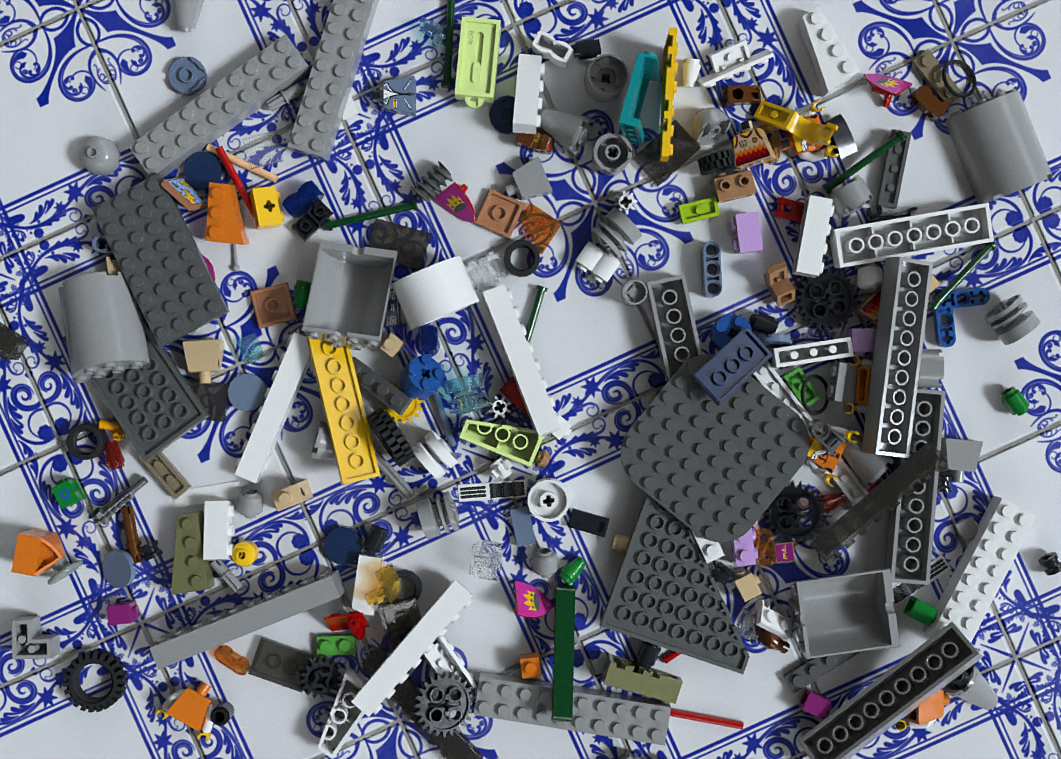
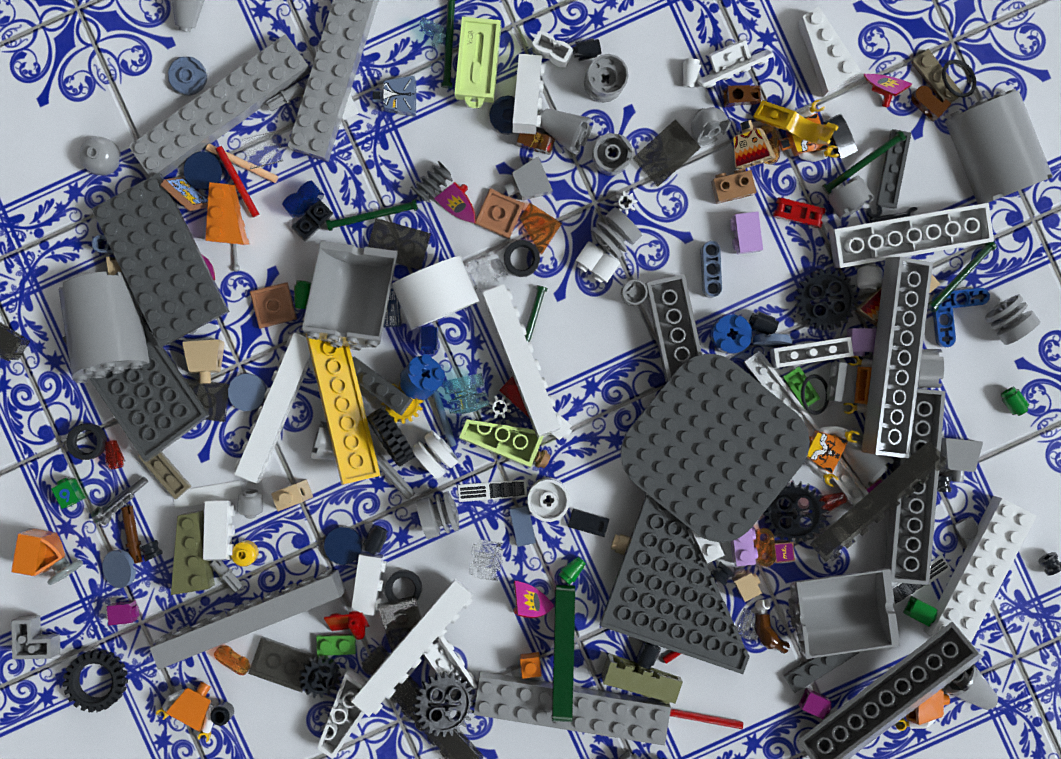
light orange arm [99,420,125,441] -> none
clear light blue bracket [236,333,264,364] -> none
yellow brick [250,186,284,230] -> none
clear yellow brick [365,563,401,605] -> none
tan brick [380,331,406,358] -> none
white gear [489,457,513,481] -> none
light grey head [532,548,558,578] -> none
teal panel [619,51,662,146] -> none
yellow wing [660,28,678,162] -> none
lime plate [678,196,720,225] -> none
dark blue tile [691,326,773,406] -> none
black tyre [697,149,735,176] -> none
white plate [756,605,793,640] -> none
medium nougat brick [764,261,796,307] -> none
white brick [792,195,835,278] -> none
dark grey piece [808,419,846,455] -> none

